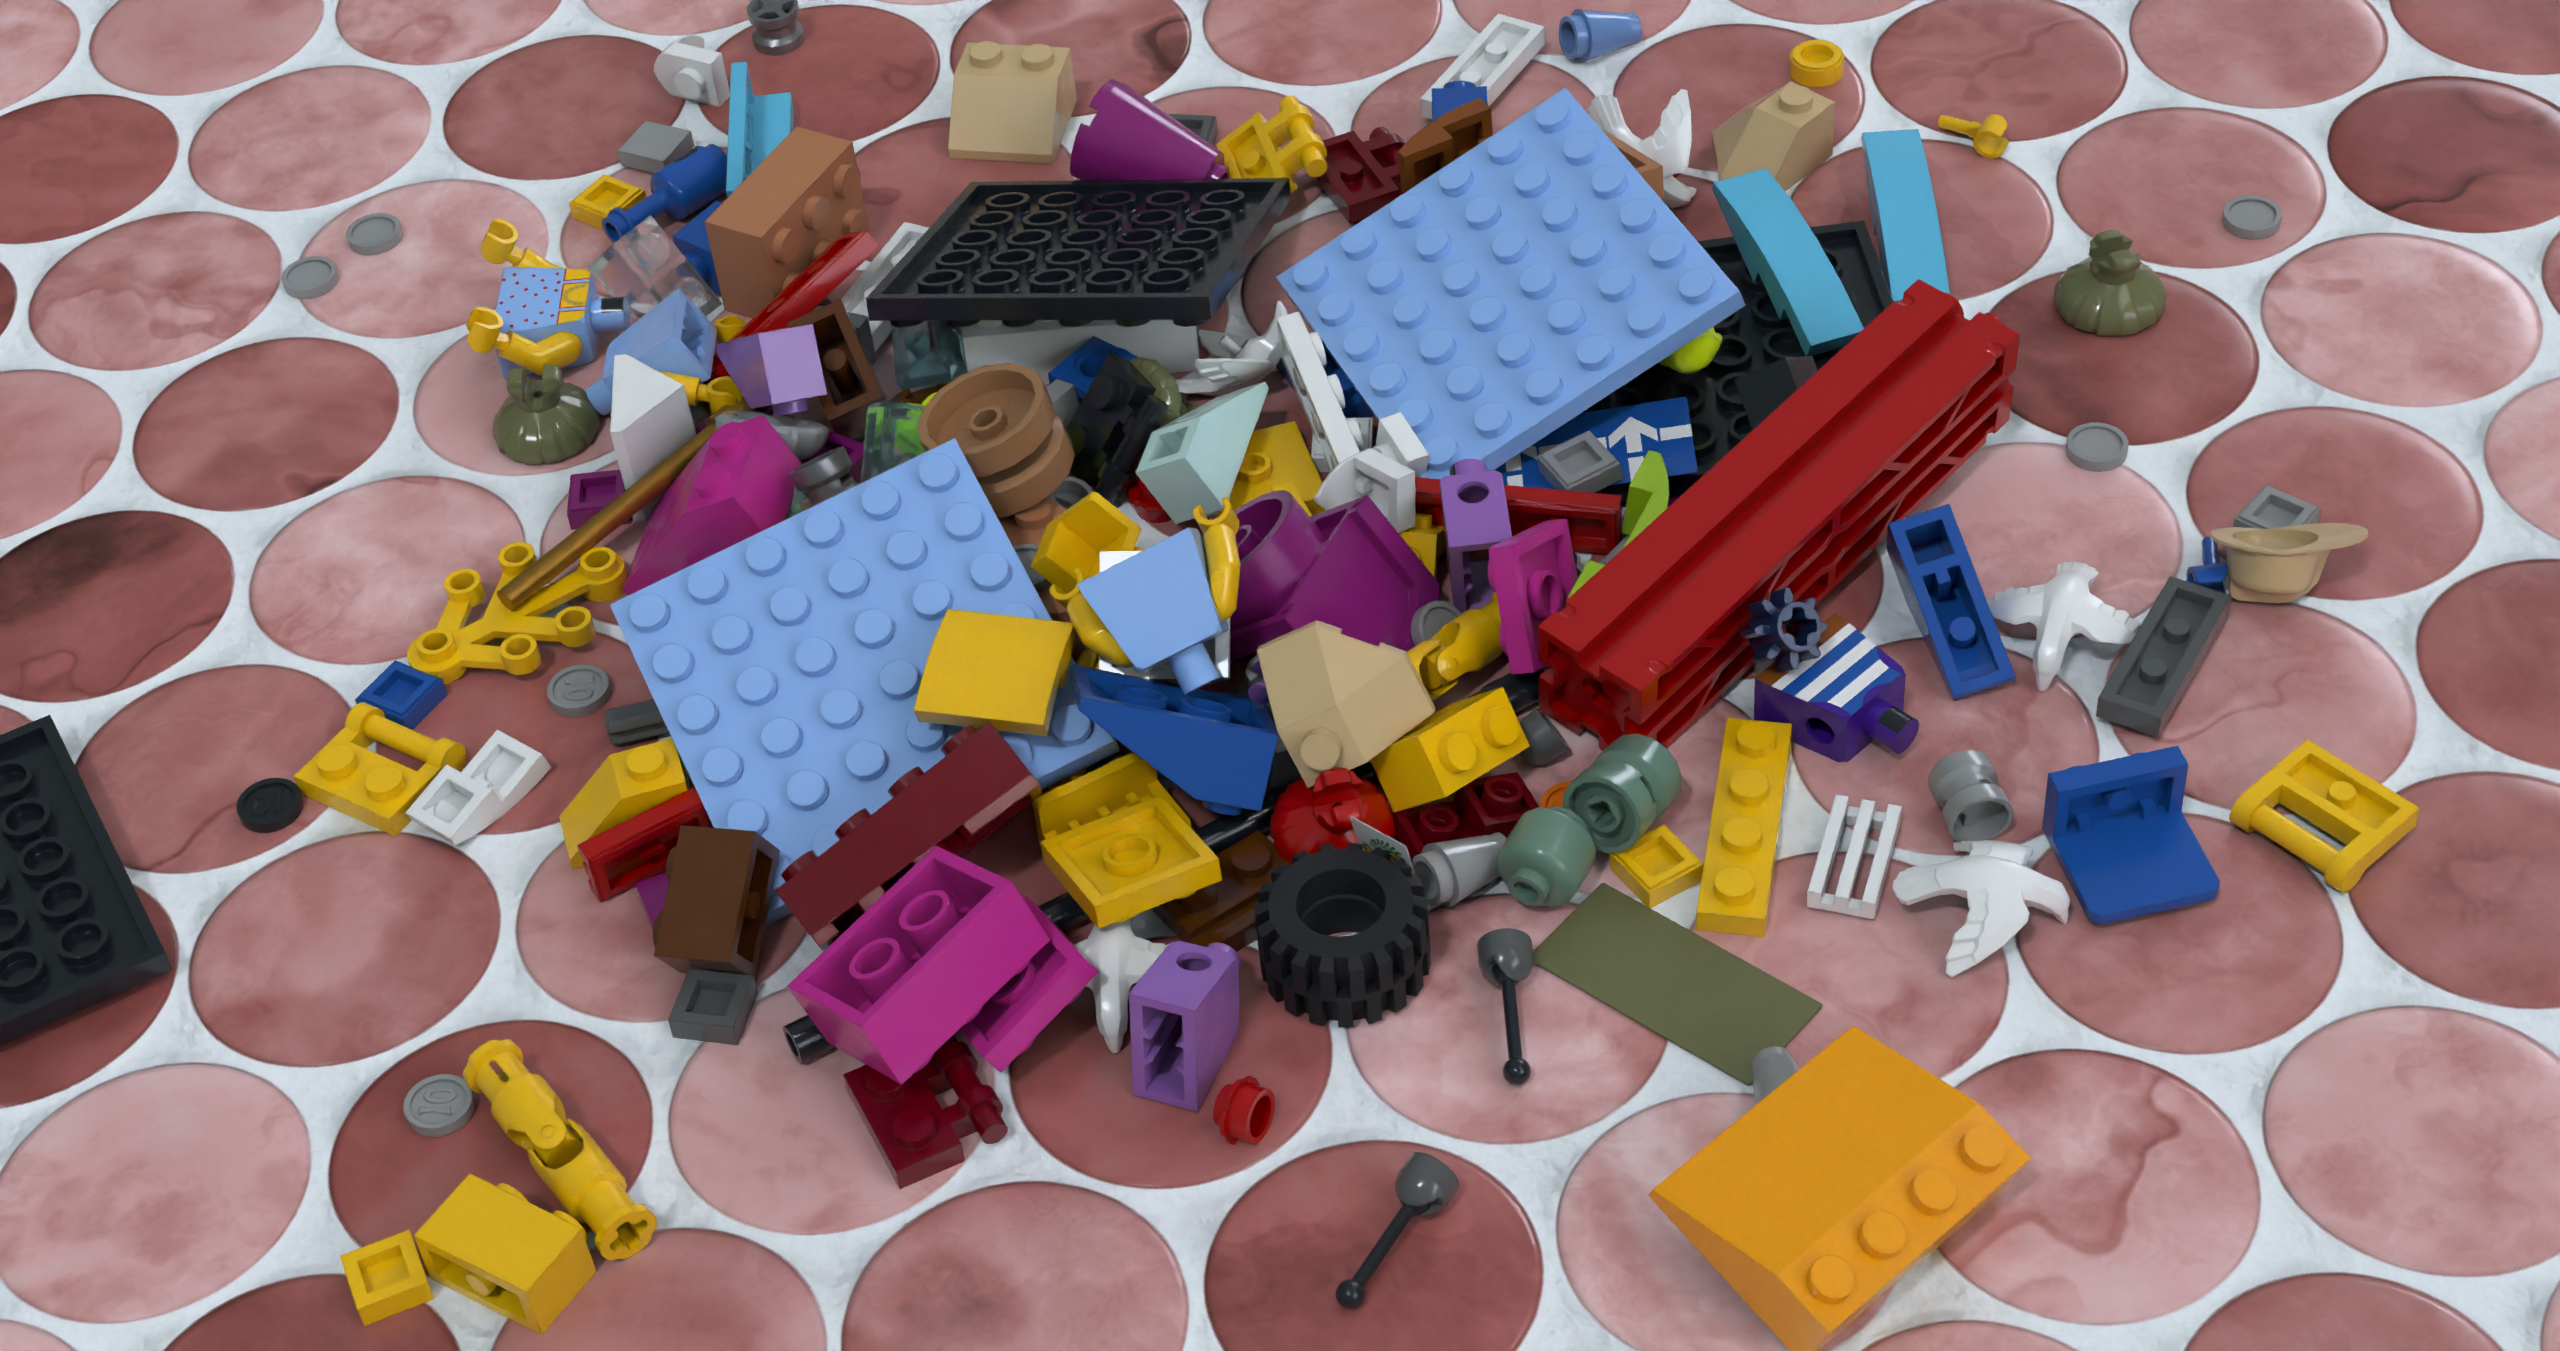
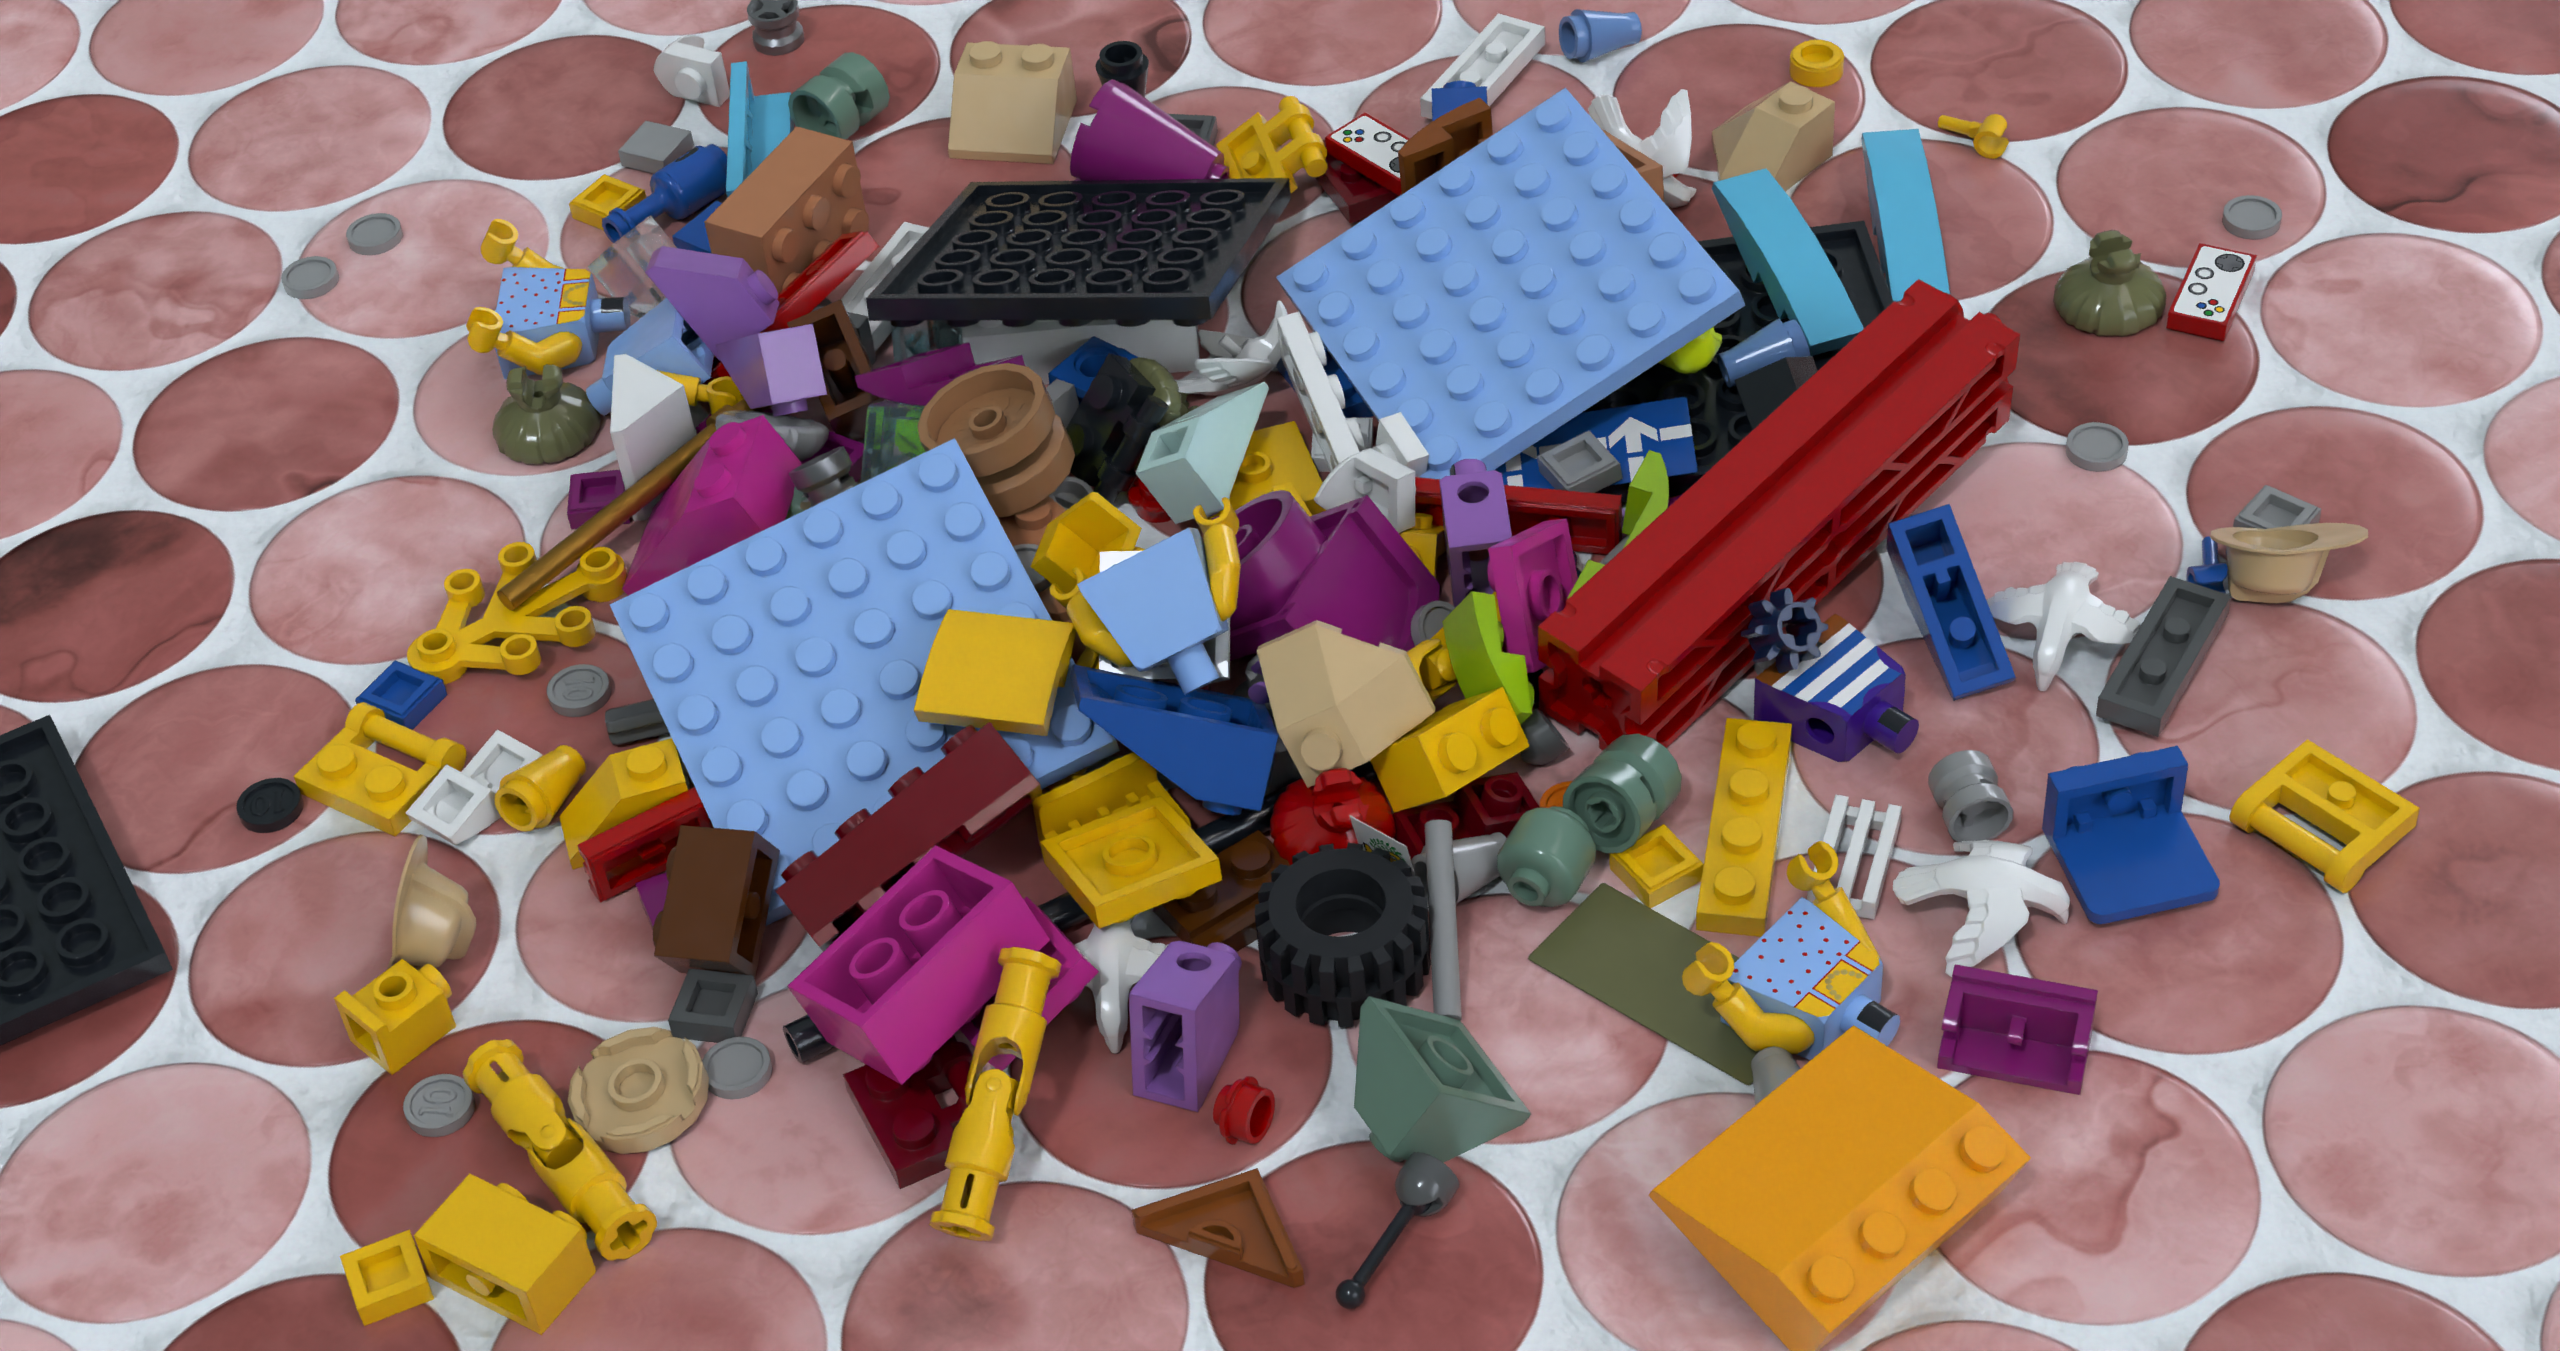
hinge [1477,928,1534,1085] -> none
none -> yellow brick [334,958,456,1075]
none -> tan piece [387,834,476,969]
none -> yellow cone [494,745,586,832]
none -> tan tile [568,1027,709,1154]
none -> medium lavender slope [645,246,780,361]
none -> light grey piece [702,1037,772,1099]
none -> sand green wheel [788,52,890,139]
none -> magenta slope [855,342,1025,406]
none -> yellow piece [929,947,1062,1241]
none -> black cone [1095,41,1149,97]
none -> dark orange tile [1131,1168,1305,1288]
none -> tile [1325,113,1410,196]
none -> sand green slope [1354,996,1531,1163]
none -> light grey bar [1425,820,1462,1021]
none -> lime slope [1442,591,1534,725]
none -> torso [1682,841,1900,1060]
none -> medium blue cone [1717,319,1811,388]
none -> magenta hinge [1937,964,2098,1095]
none -> tile [2166,243,2257,341]

